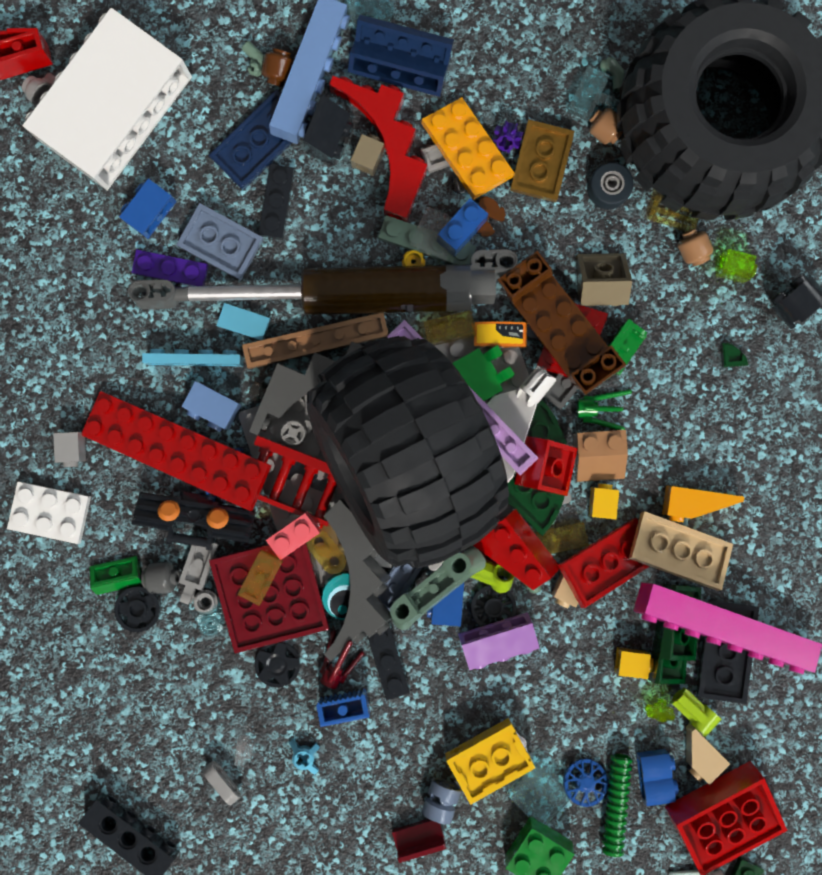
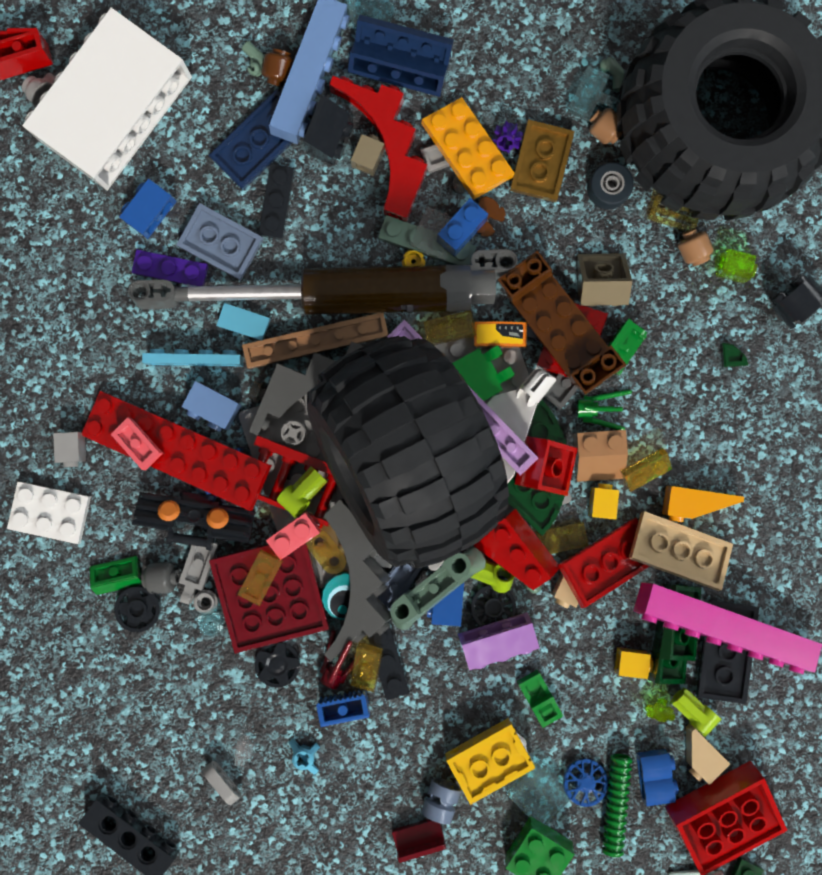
none -> coral plate [111,417,163,470]
none -> lime piece [277,467,327,518]
none -> clear yellow plate [351,642,383,692]
none -> green slope [517,669,563,728]
none -> clear yellow plate [620,447,672,492]

